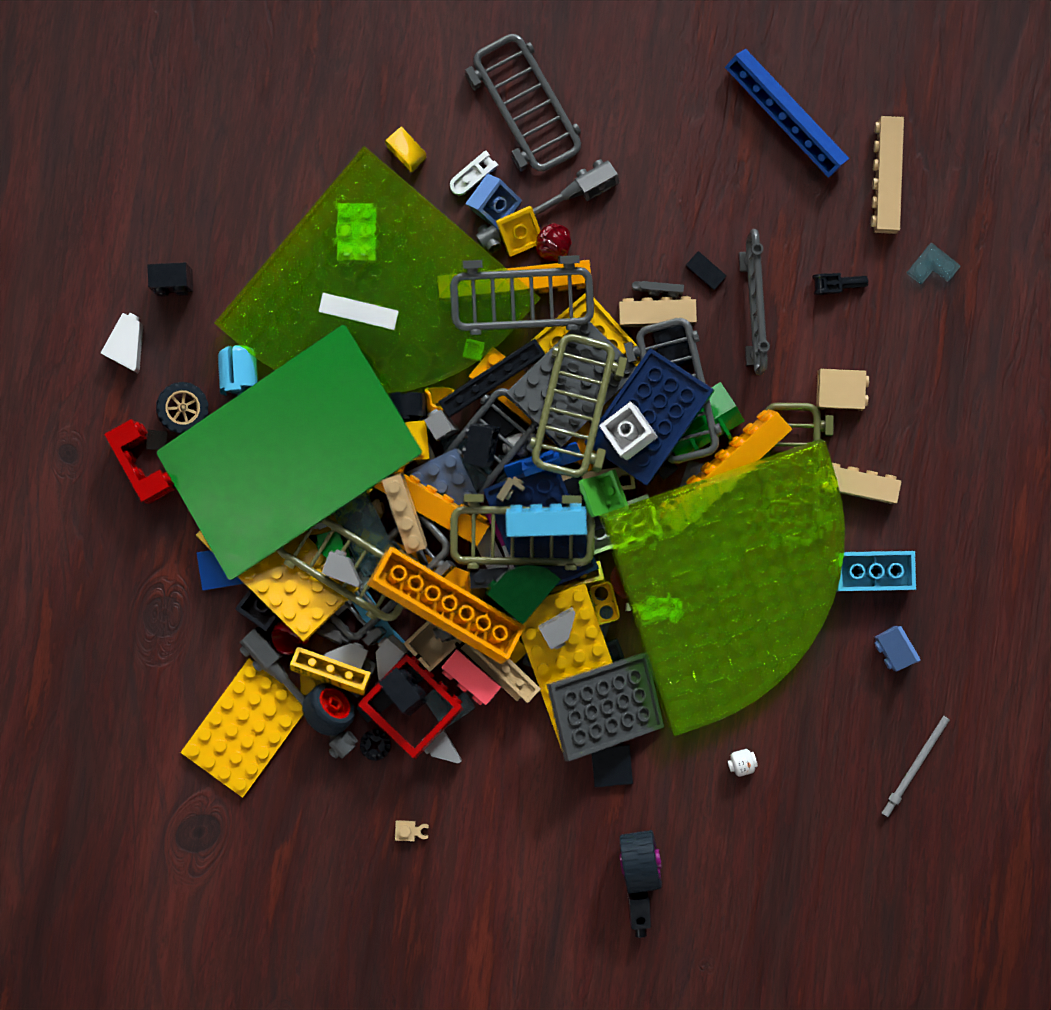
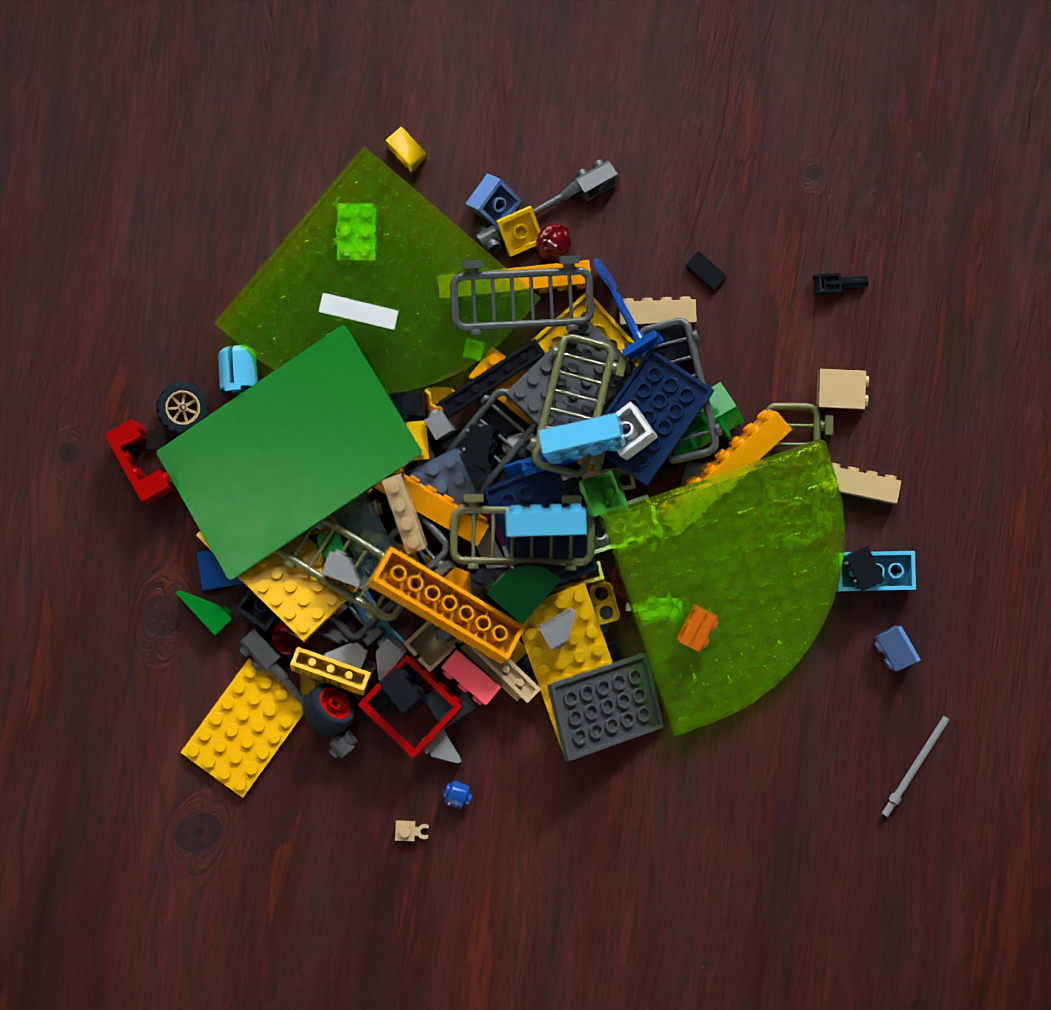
white slope [101,313,143,373] -> none
black brick [147,262,193,296] -> none
black gear [360,730,391,761] -> none
white plate [450,151,499,196] -> none
dark grey bar [465,34,581,172] -> none
dark tan bracket [496,477,525,502] -> none
black tile [591,745,633,787] -> none
black wheel [620,830,662,893] -> none
black torso [627,890,651,938] -> none
dark grey hinge [631,281,684,298] -> none
blue brick [725,49,849,178] -> none
white head [728,749,758,777] -> none
dark grey bar [739,229,770,376] -> none
tan brick [871,116,904,234] -> none
clear light blue plate [906,242,961,284] -> none
none -> green slope [176,590,234,635]
none -> blue head [442,781,472,809]
none -> medium azure brick [538,413,626,464]
none -> blue piece [593,258,664,362]
none -> orange brick [676,604,718,652]
none -> black brick [843,545,885,591]

